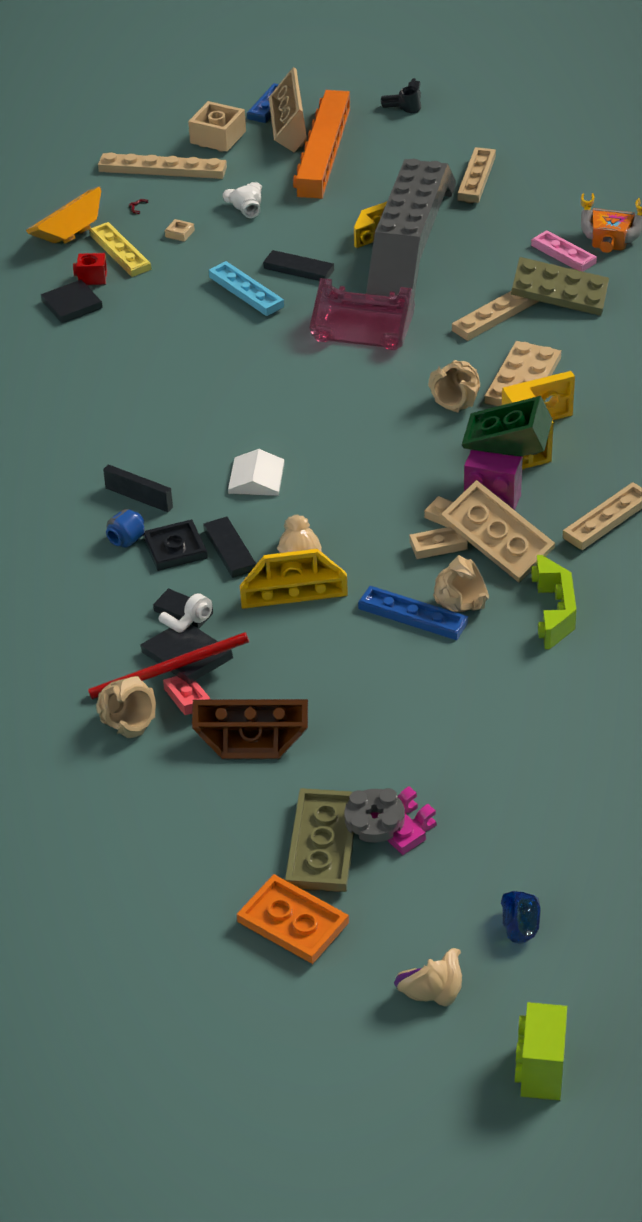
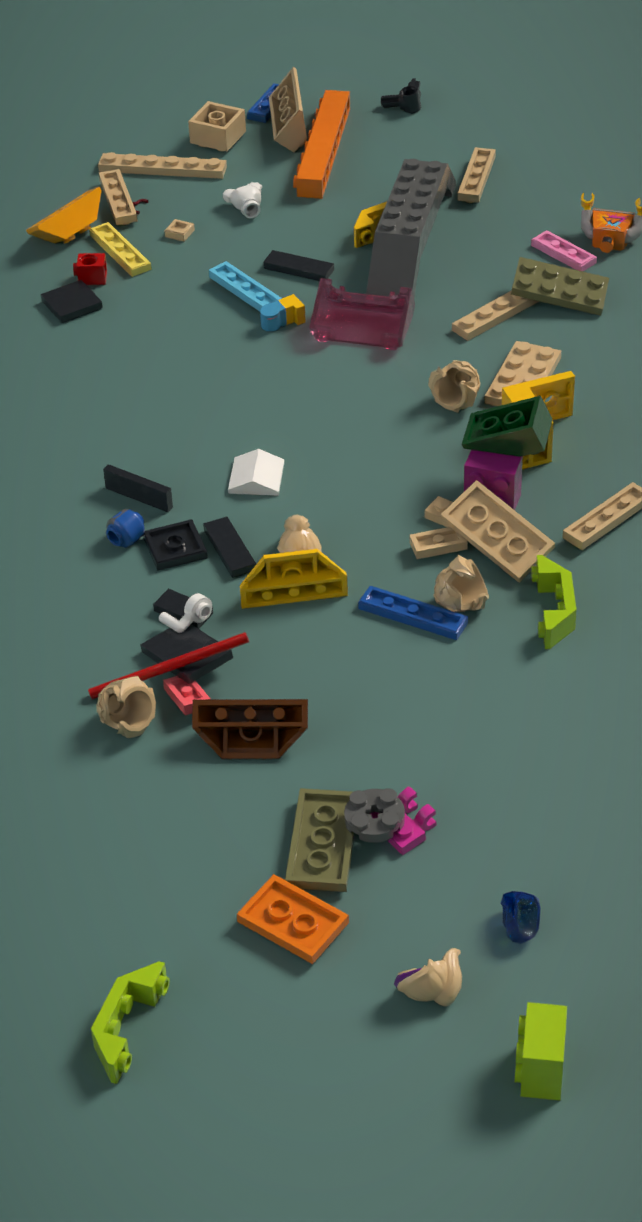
none -> lime slope [91,961,170,1084]
none -> tan plate [99,169,138,225]
none -> leg [260,294,306,331]

